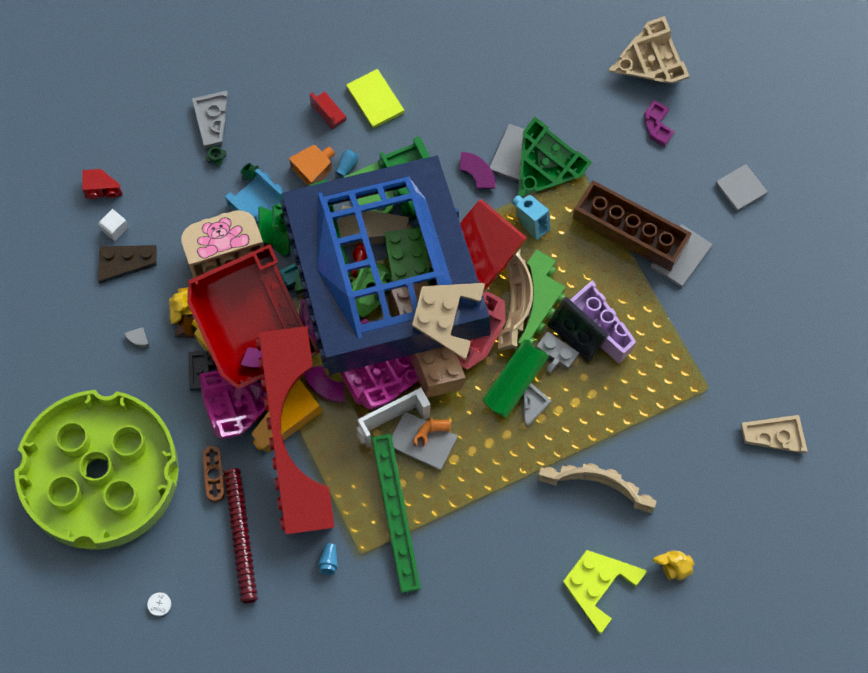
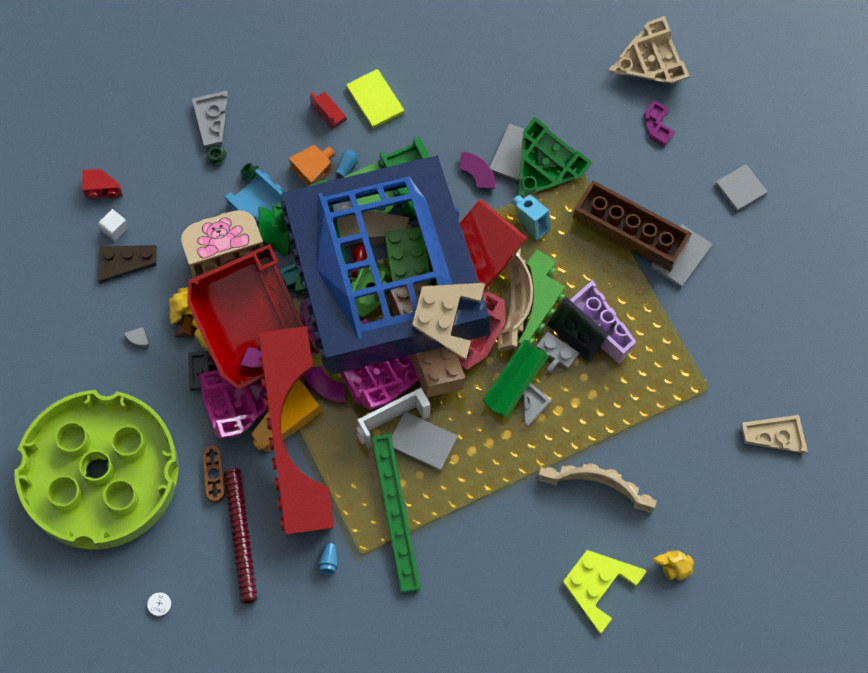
orange piece [413,418,451,447] -> none

